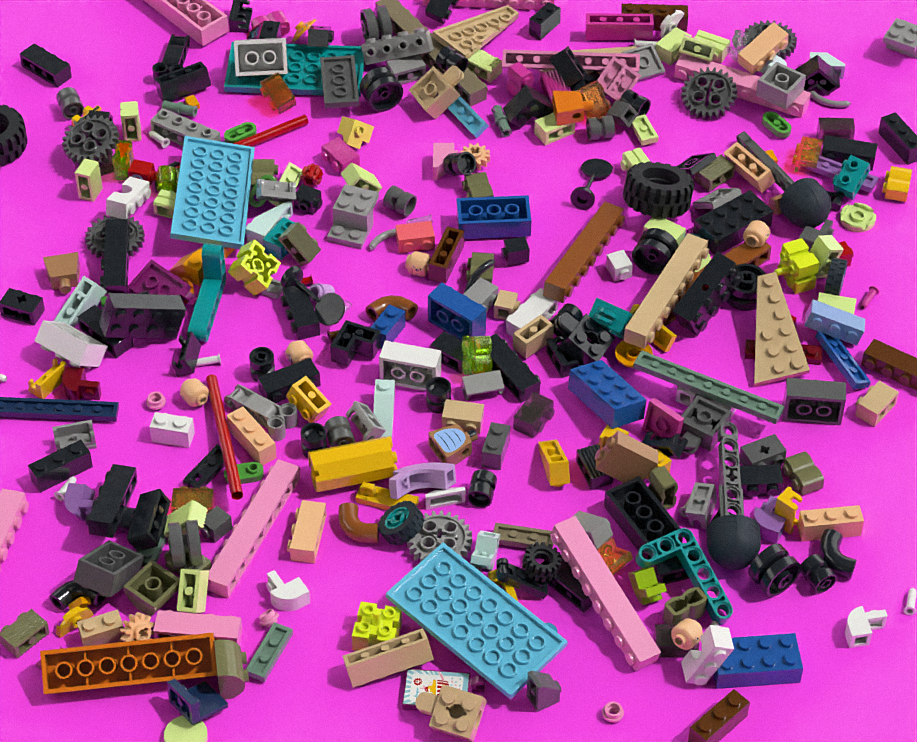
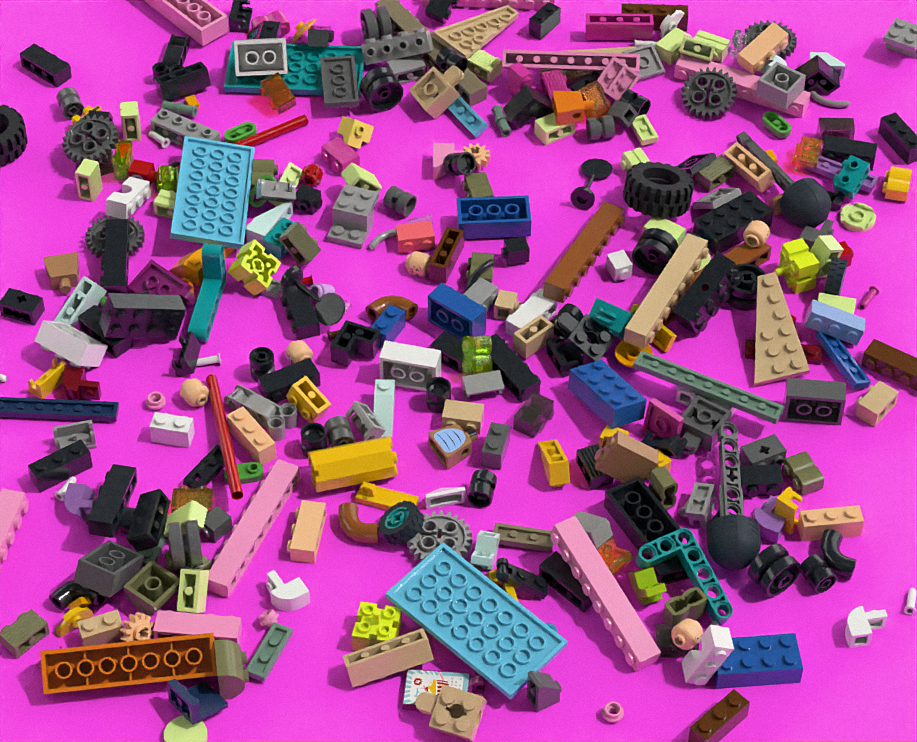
lavender arch [389,462,456,499] -> none
black tyre [522,542,562,582] -> none
black hinge [549,46,587,88] -> none

